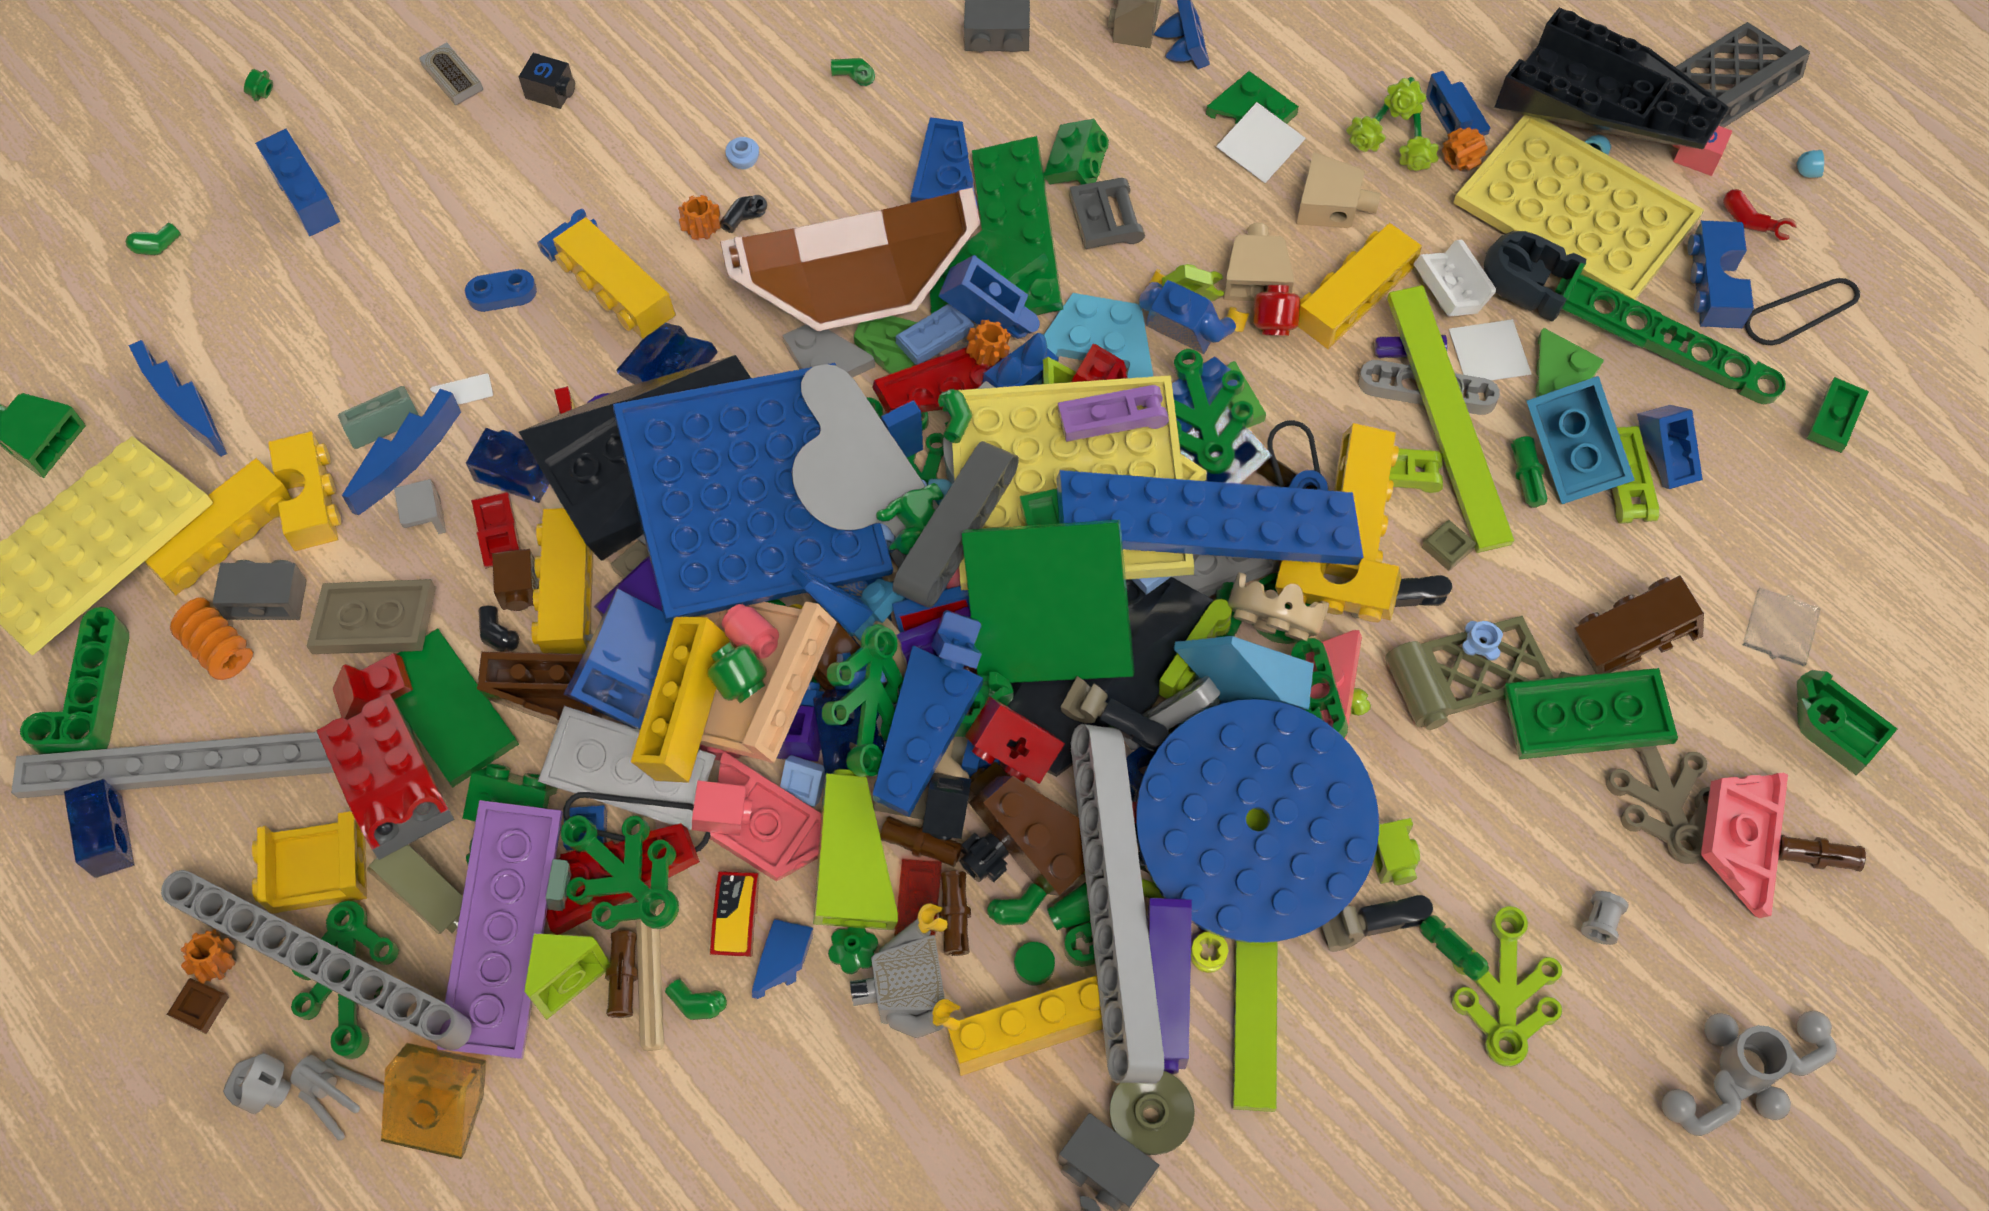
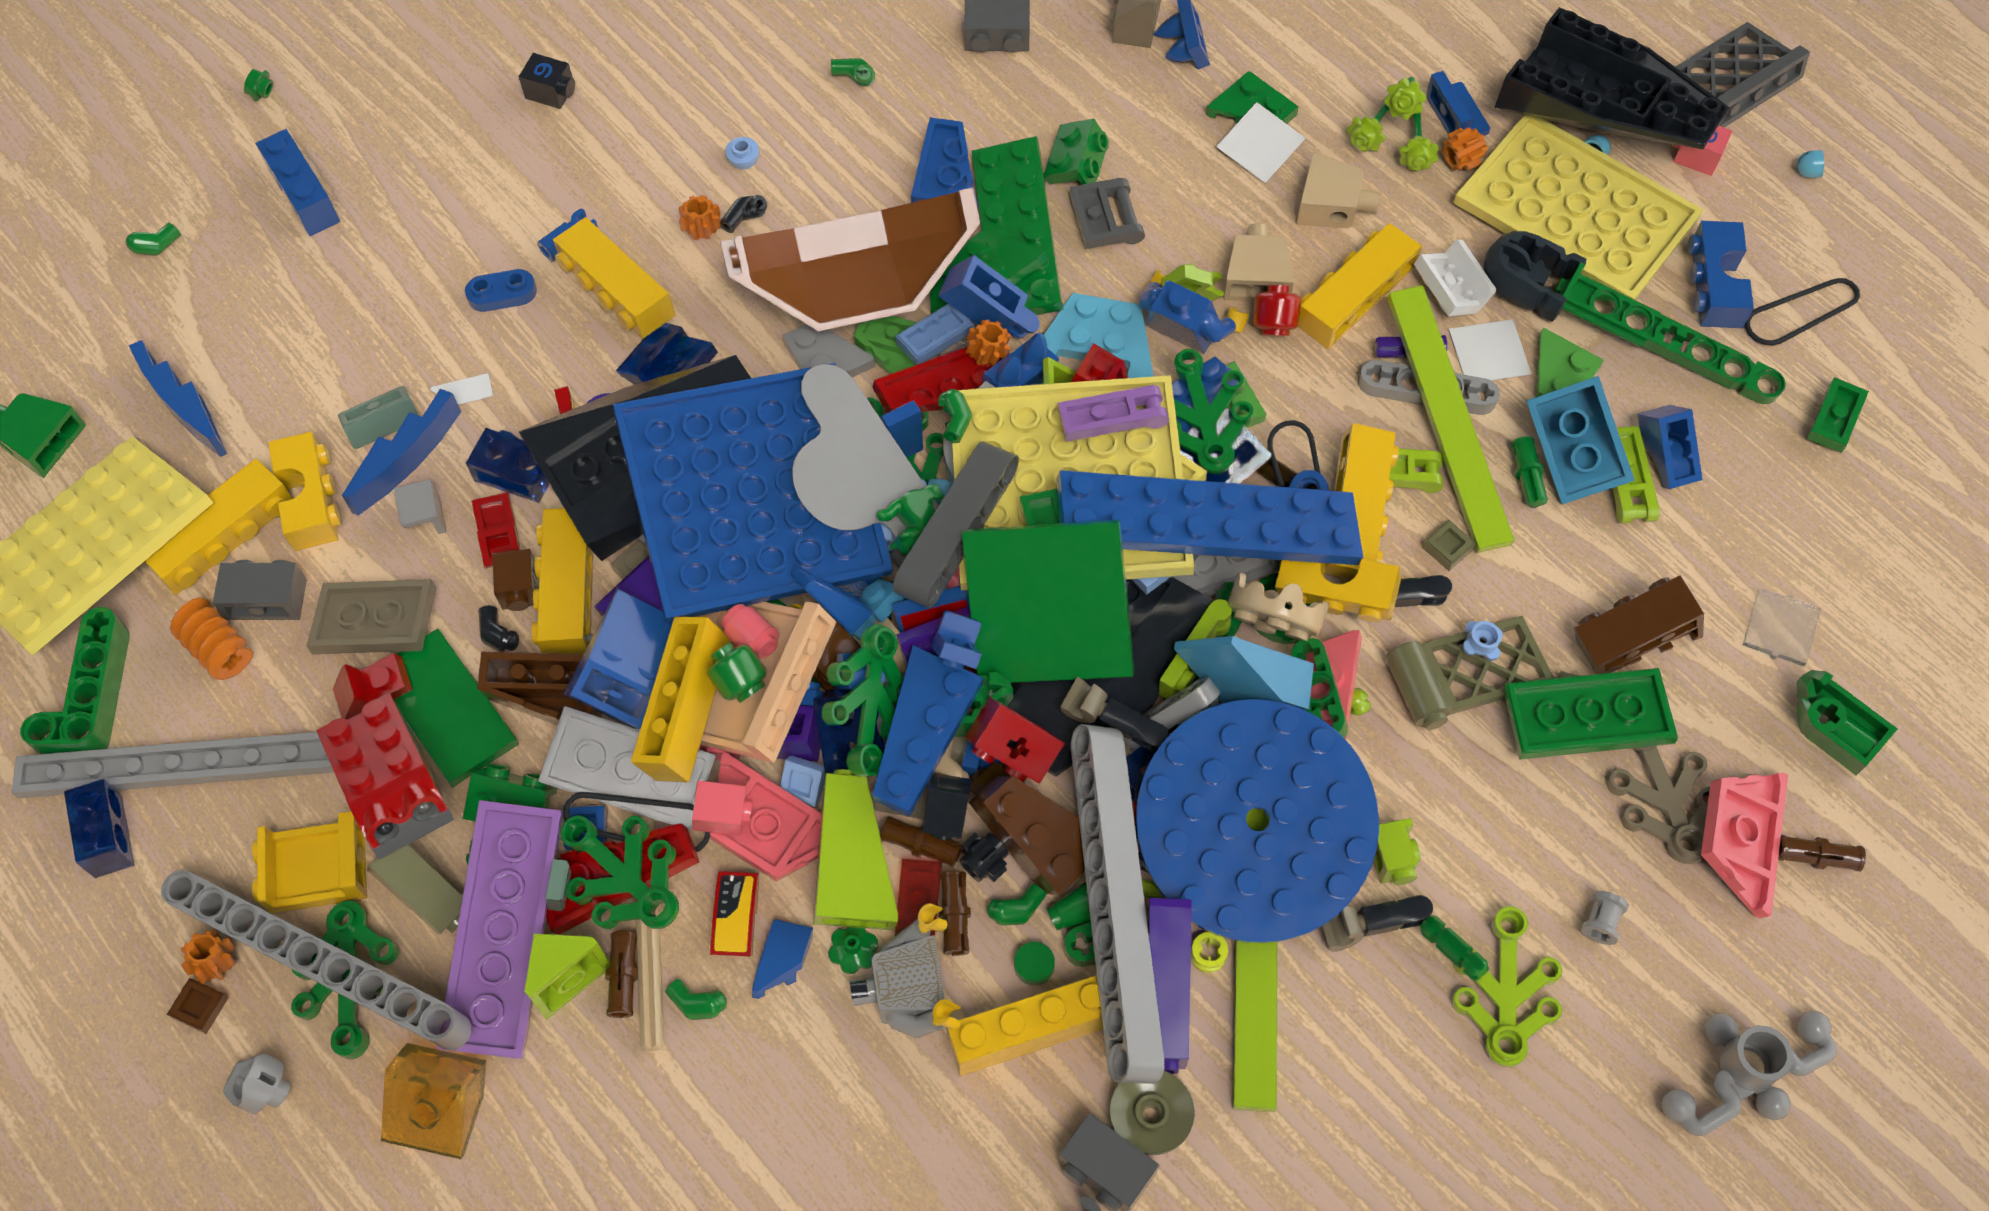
light grey plant [290,1055,393,1140] -> none
tile [419,42,483,106] -> none
red arm [1723,189,1797,241] -> none

